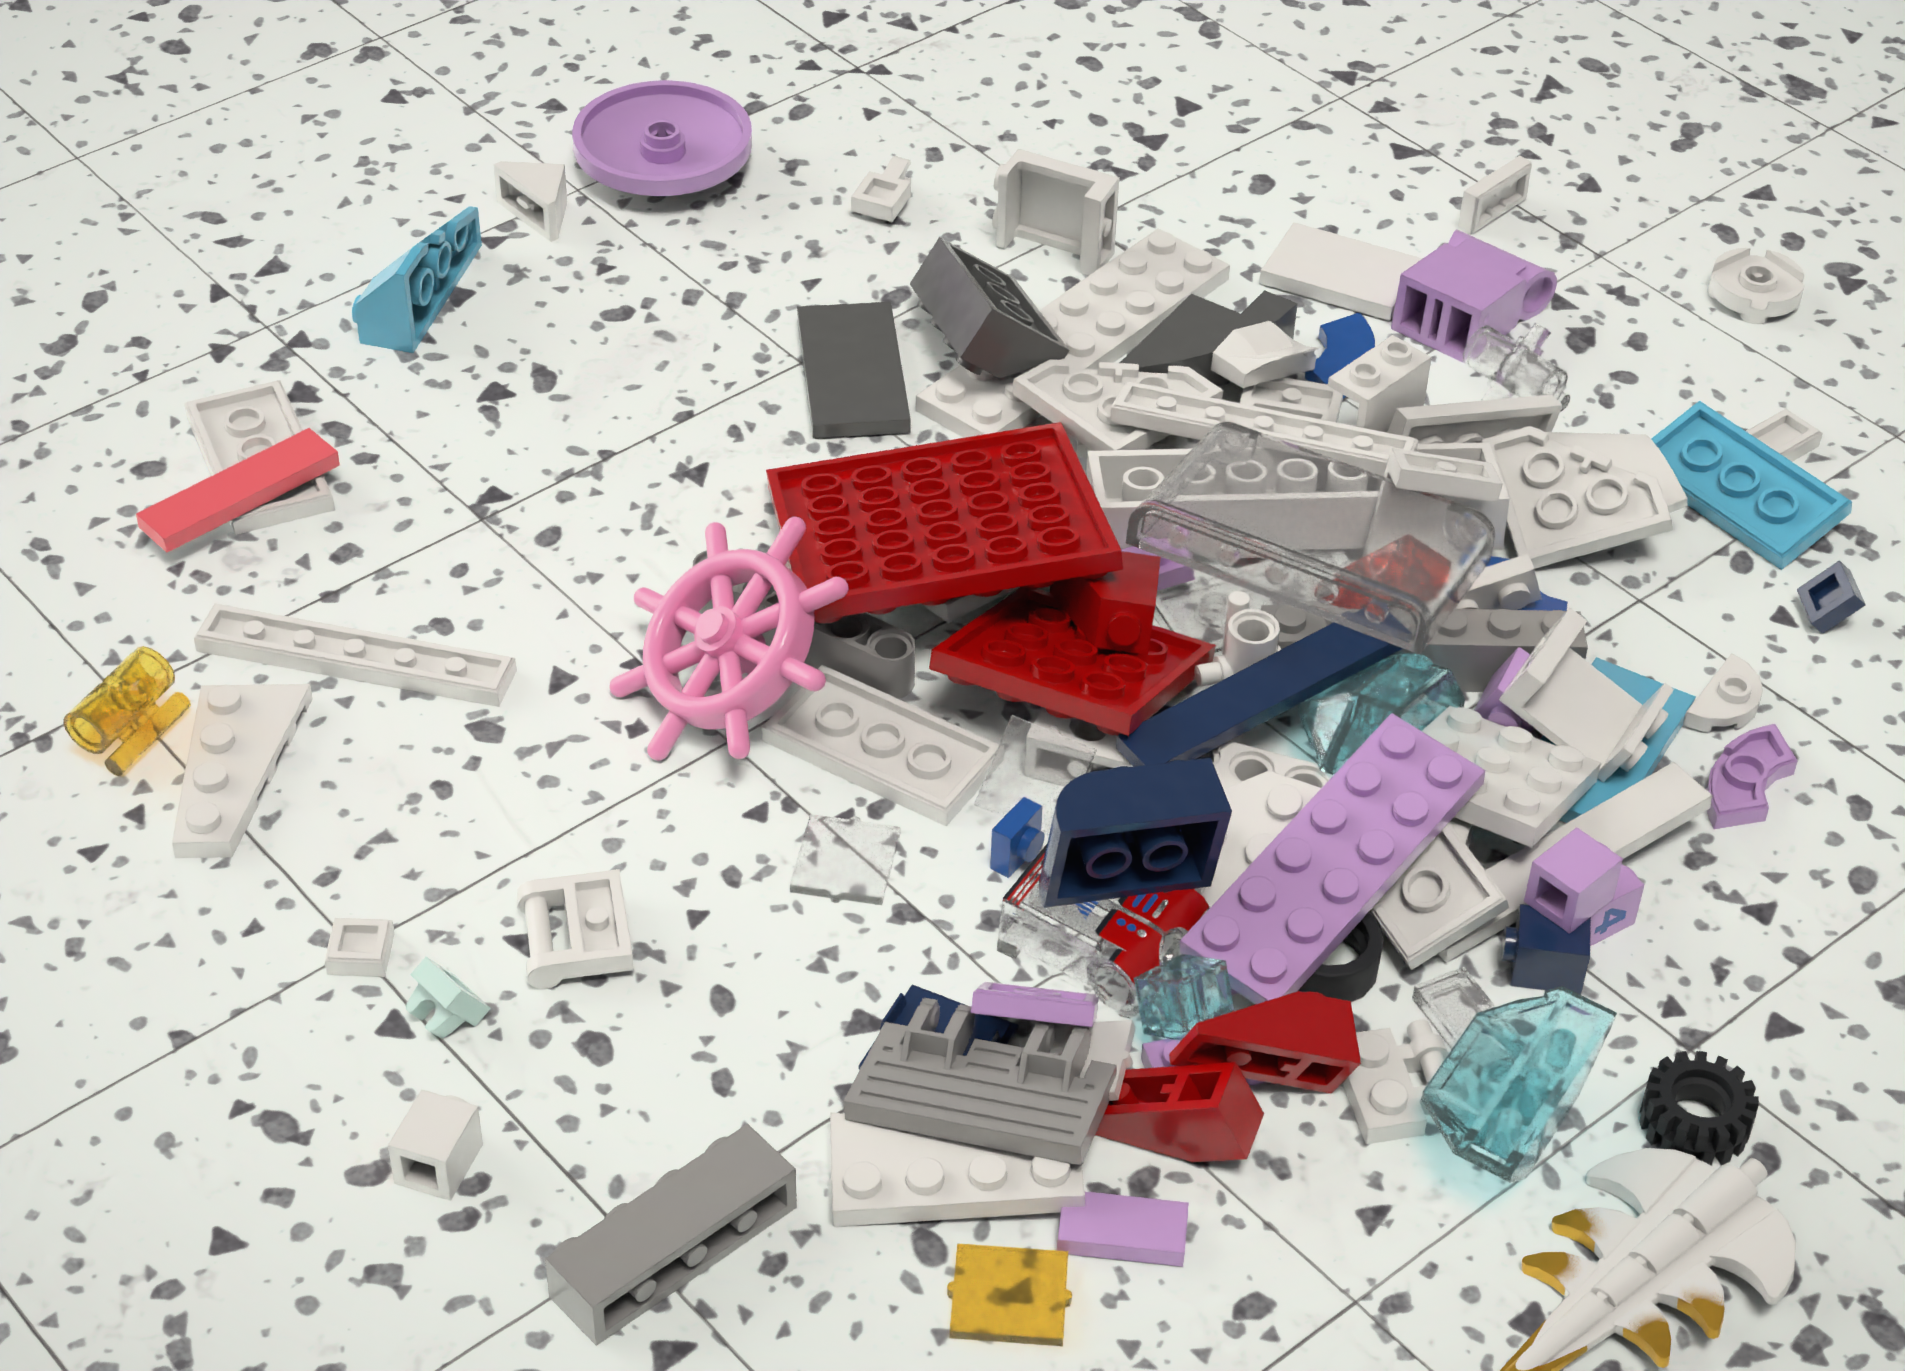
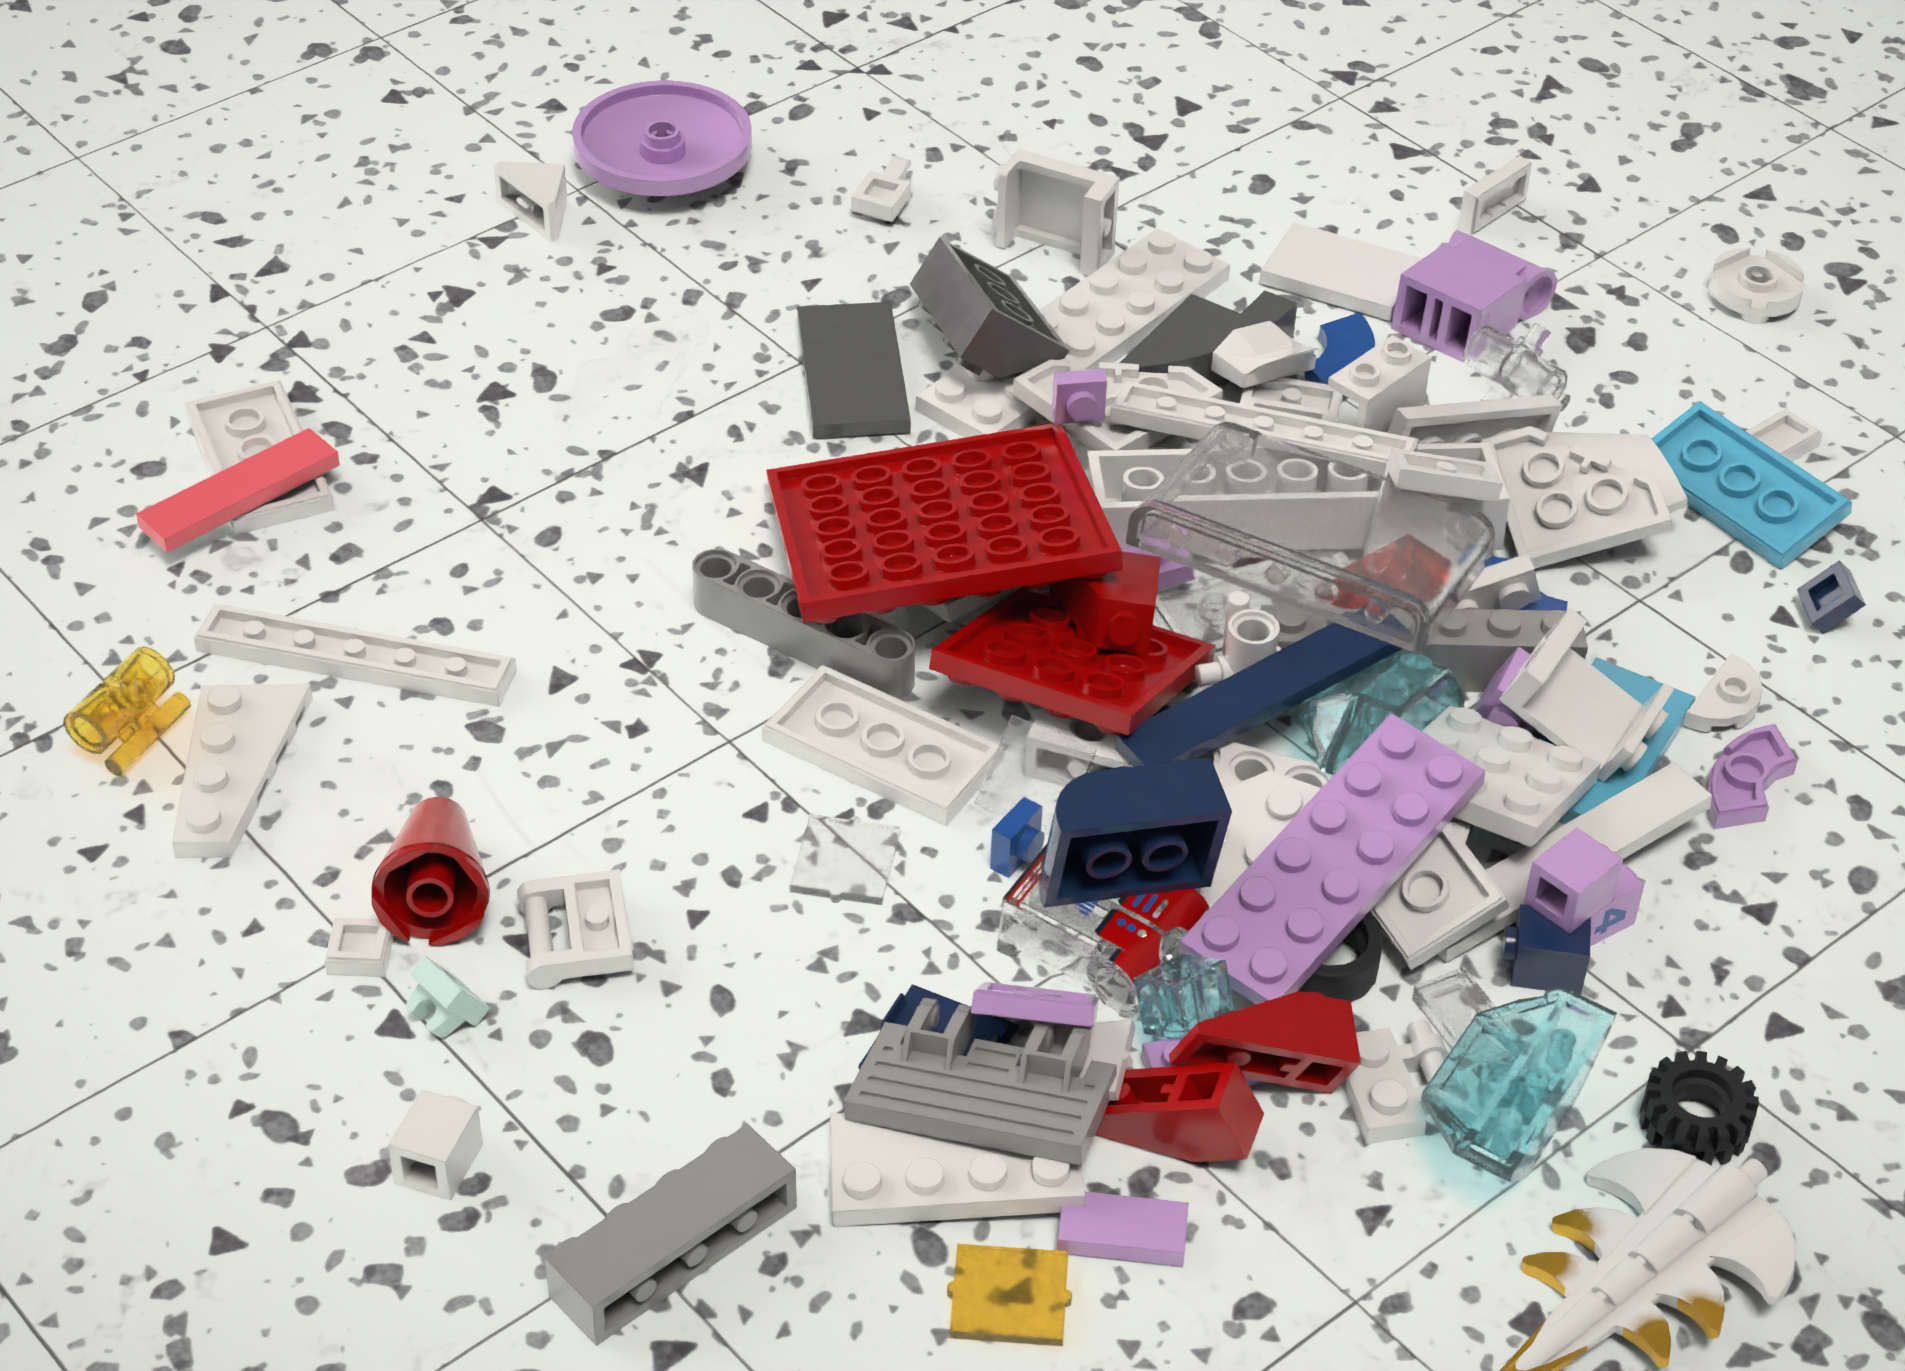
medium azure wedge [352,206,482,353] -> none
bright pink piece [609,517,848,761] -> none
none -> red cone [371,797,490,945]
none -> lavender plate [1052,369,1107,424]

